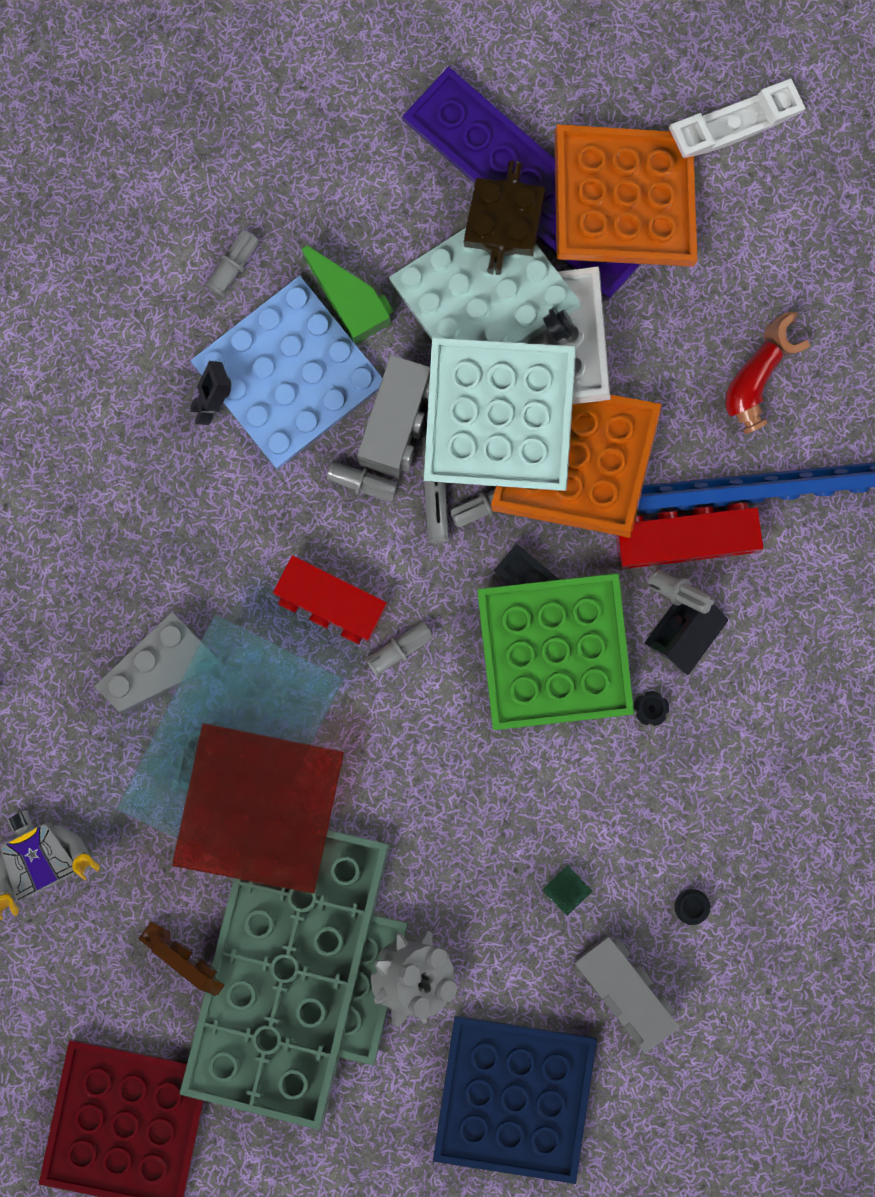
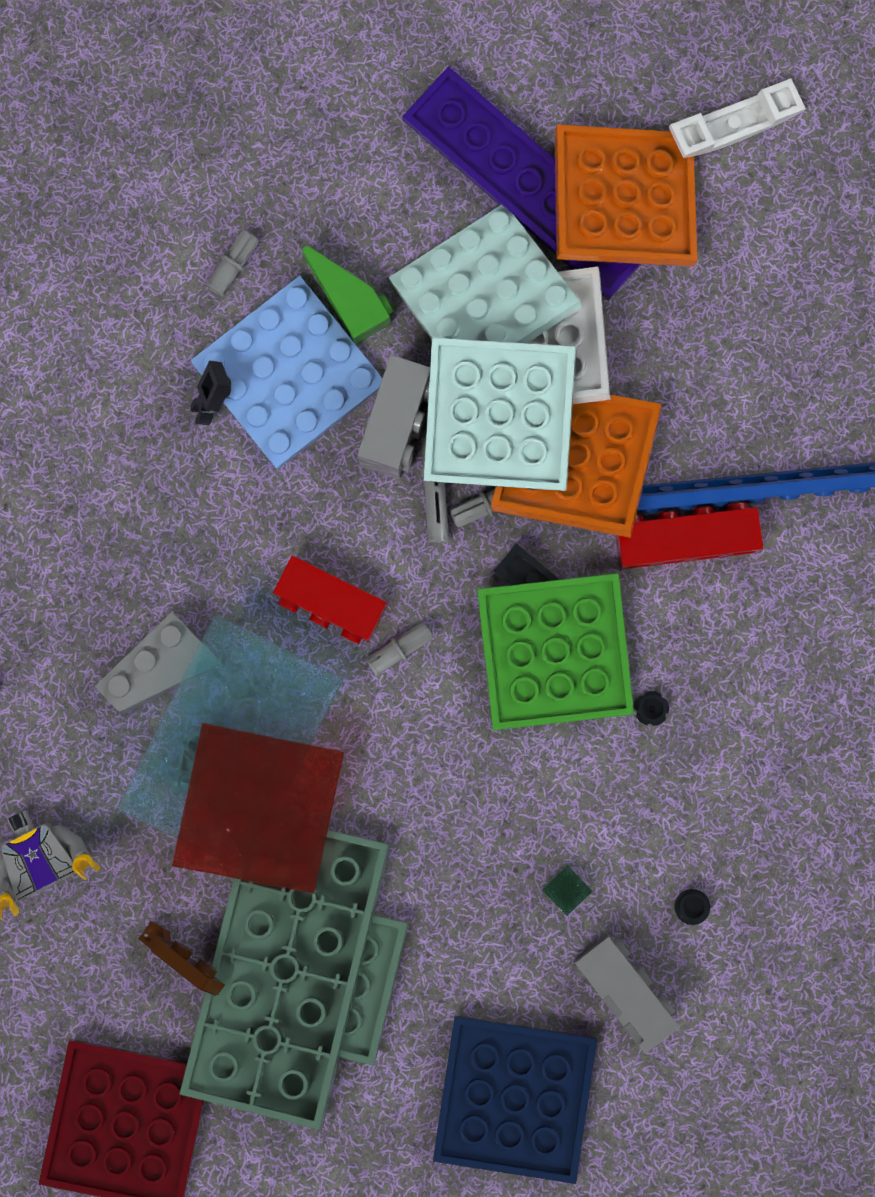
light grey axle [326,460,397,502] -> none
light grey brick [371,930,457,1027] -> none
dark brown plate [464,161,546,275] -> none
black plate [543,307,574,342] -> none
black panel [644,604,728,675] -> none
light grey axle [648,569,714,614] -> none
red piece [725,312,811,434] -> none

